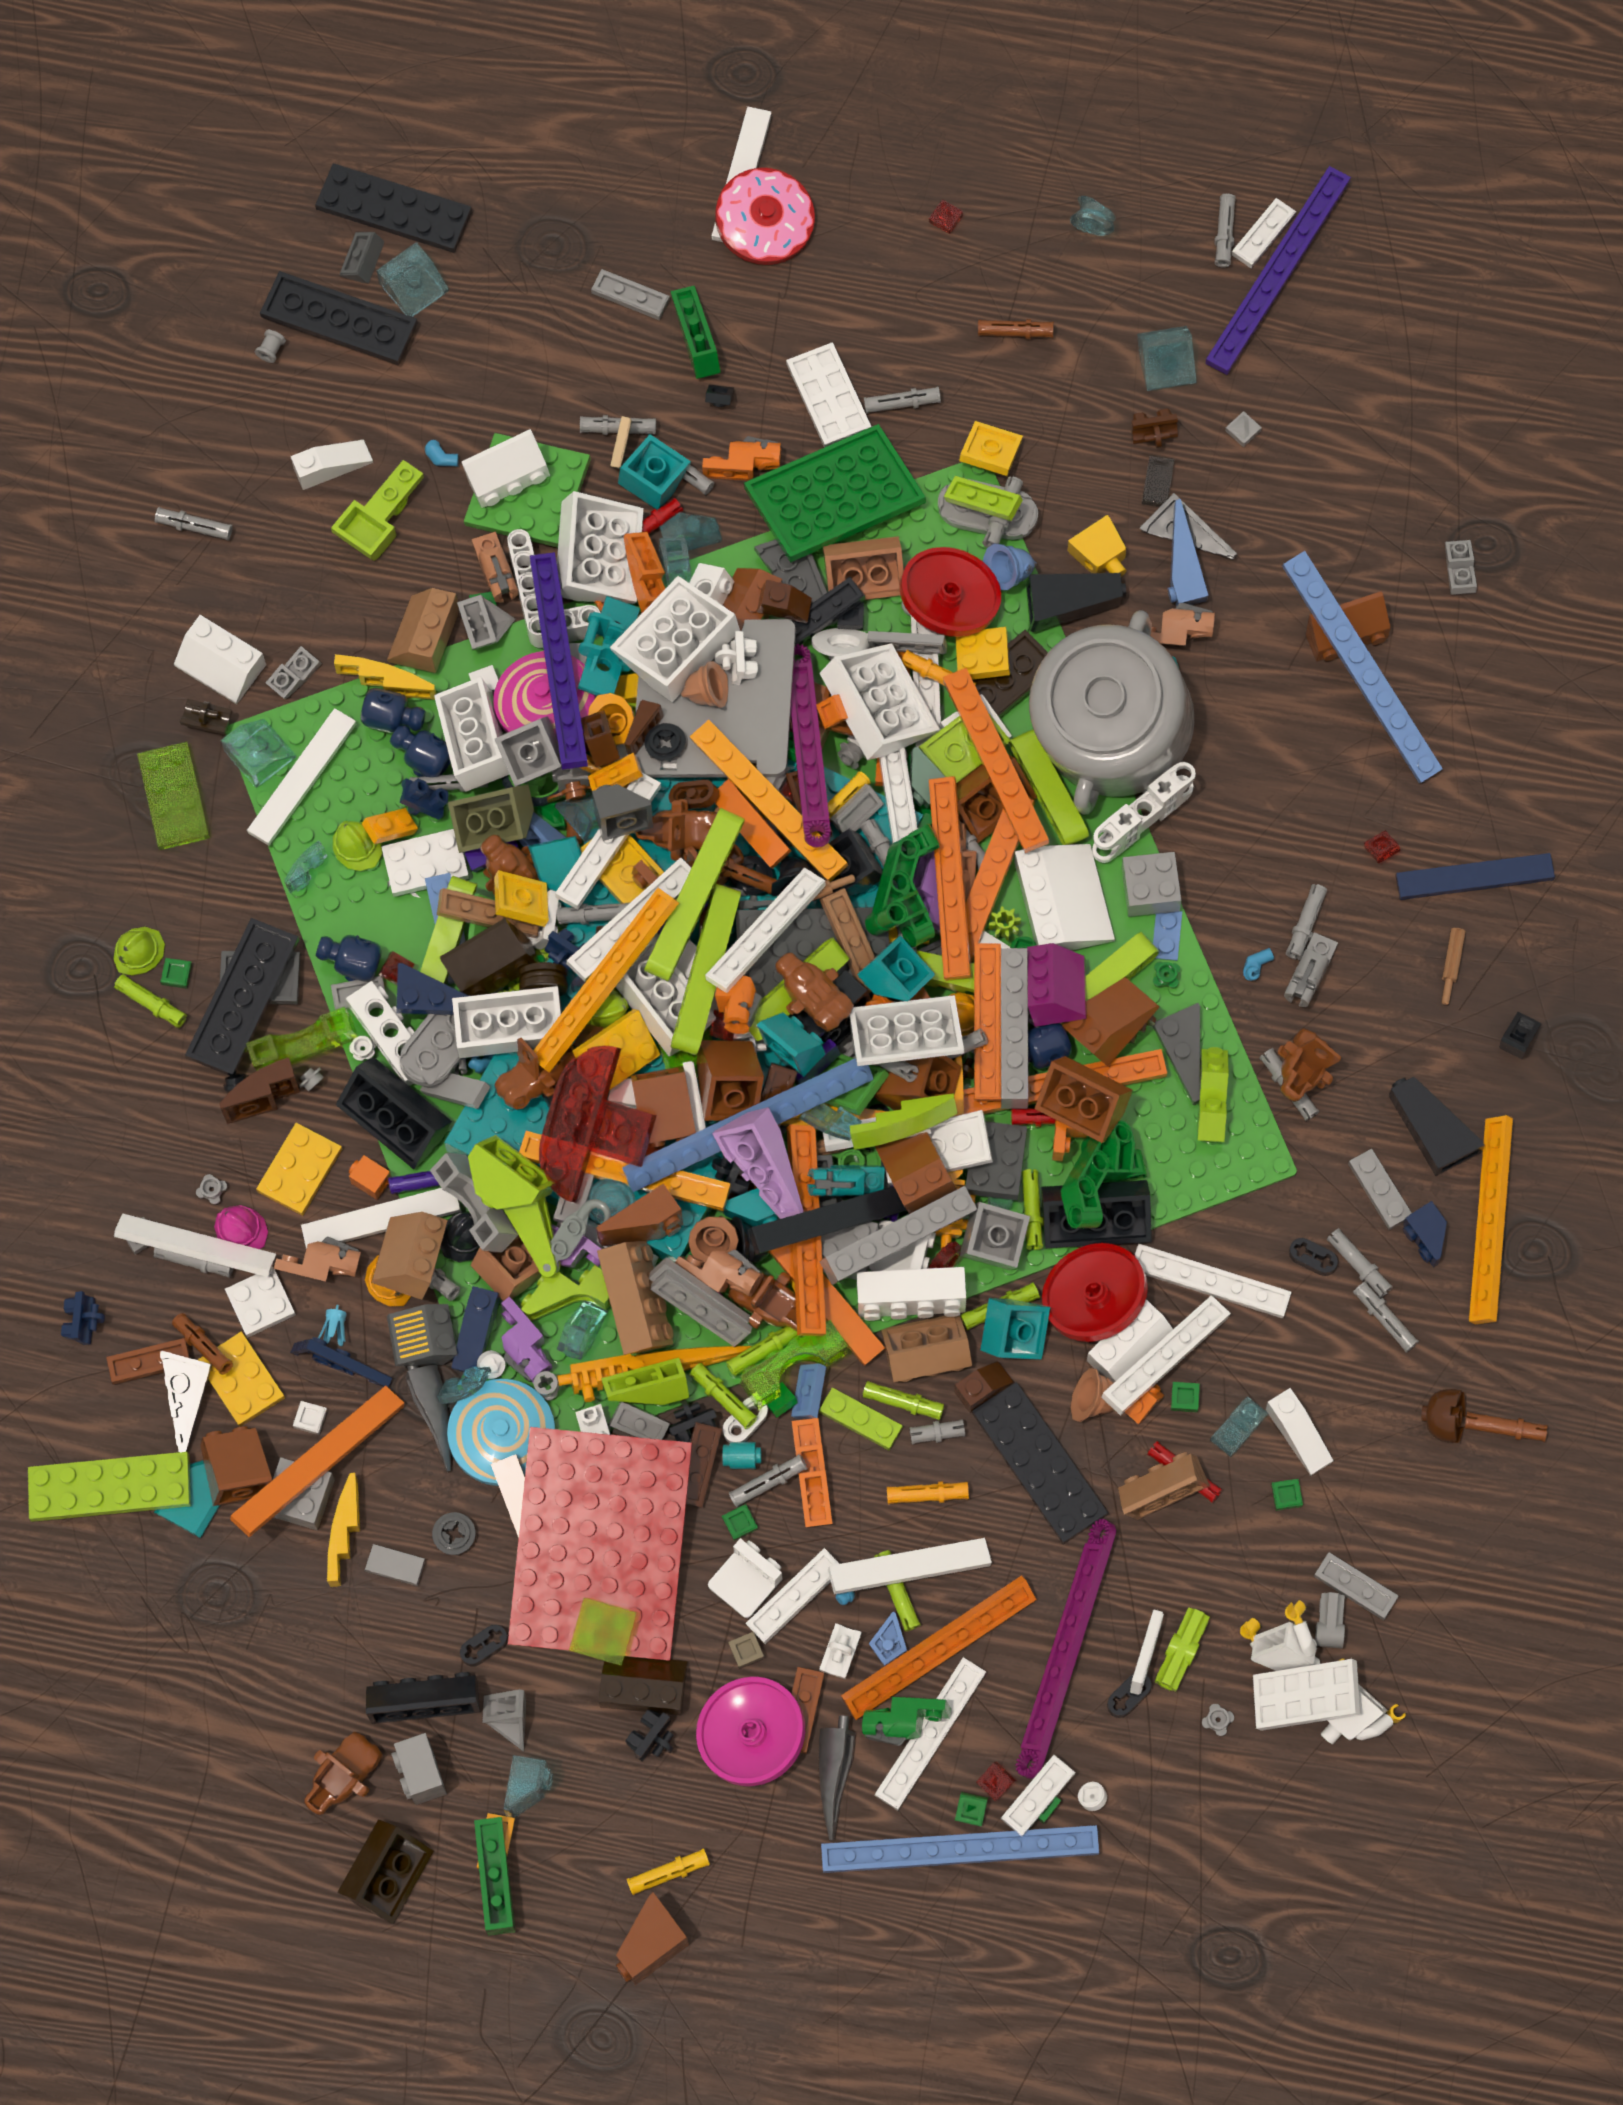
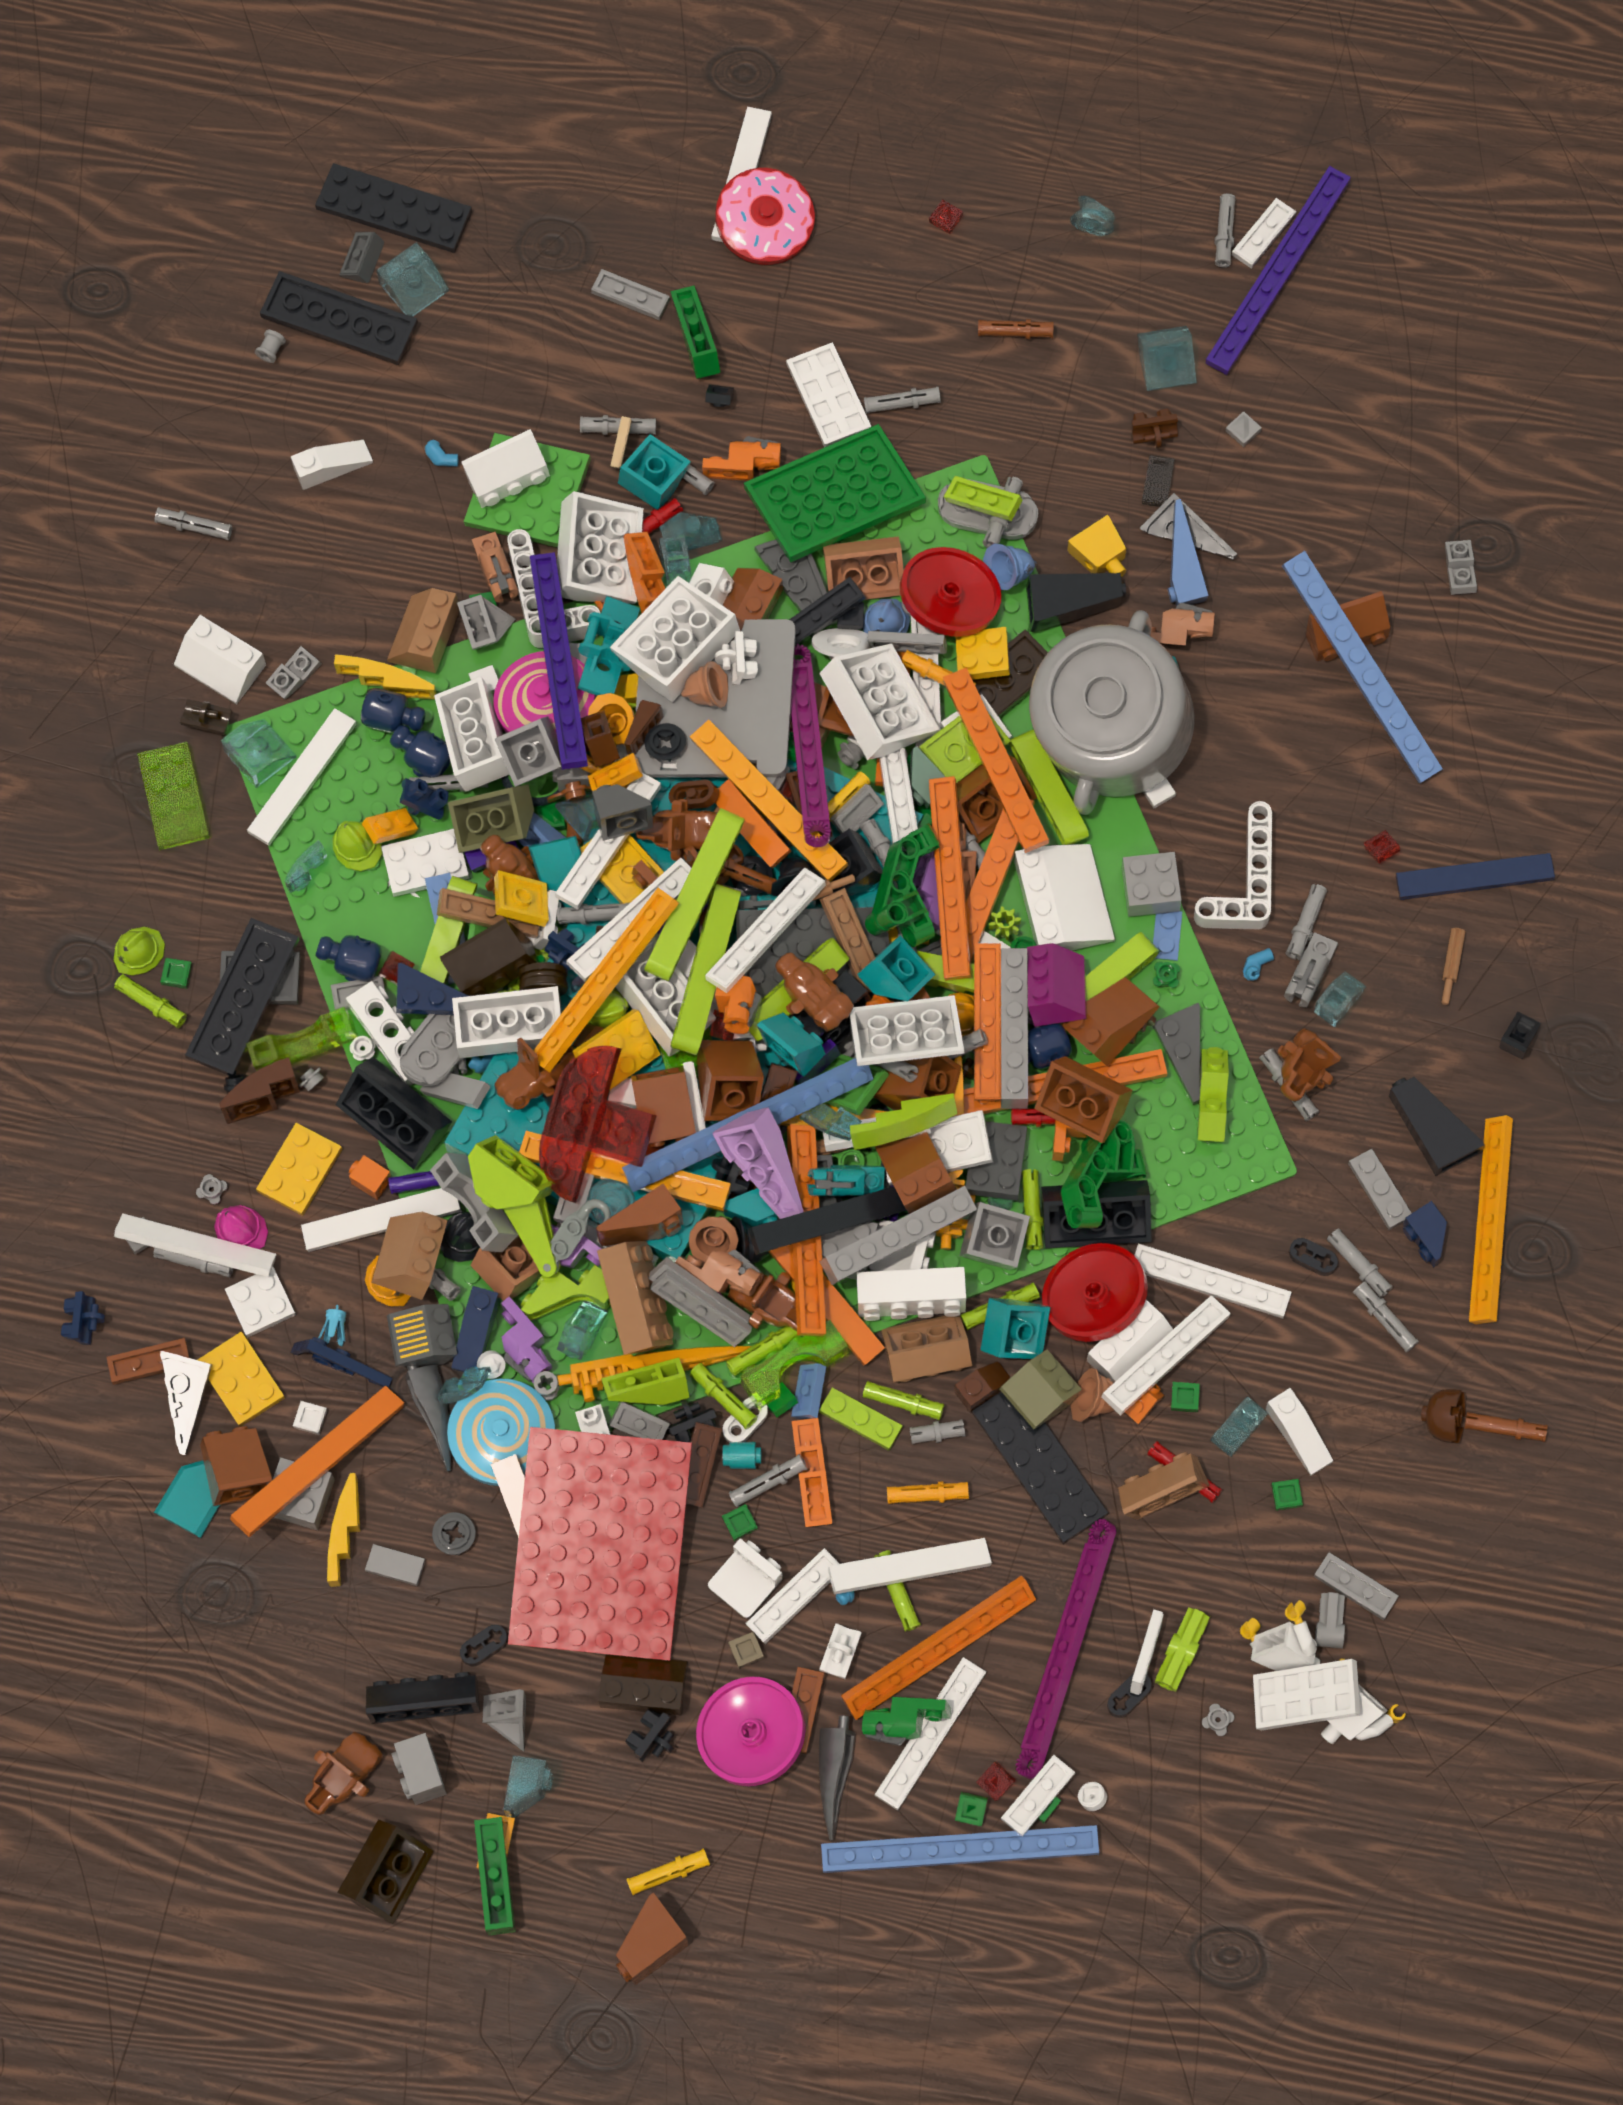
lime plate [28,1452,191,1522] -> none
dark orange pin [172,1313,233,1375] -> none
nougat plate [274,1236,361,1282] -> none
lime plate [331,460,424,561] -> none
clear neon green plate [569,1597,637,1665] -> none
reddish brown slope [757,580,812,623] -> none
orange tile [816,694,848,729] -> none
medium blue piece [869,1612,907,1666] -> none
clear red gear [928,1241,961,1269] -> none
yellow plate [959,421,1023,476] -> none
white piece [1092,762,1196,863] -> none
none -> medium blue piece [863,599,910,633]
none -> olive slope [999,1349,1082,1429]
none -> white beam [1194,801,1272,929]
none -> clear light blue slope [1314,972,1366,1027]

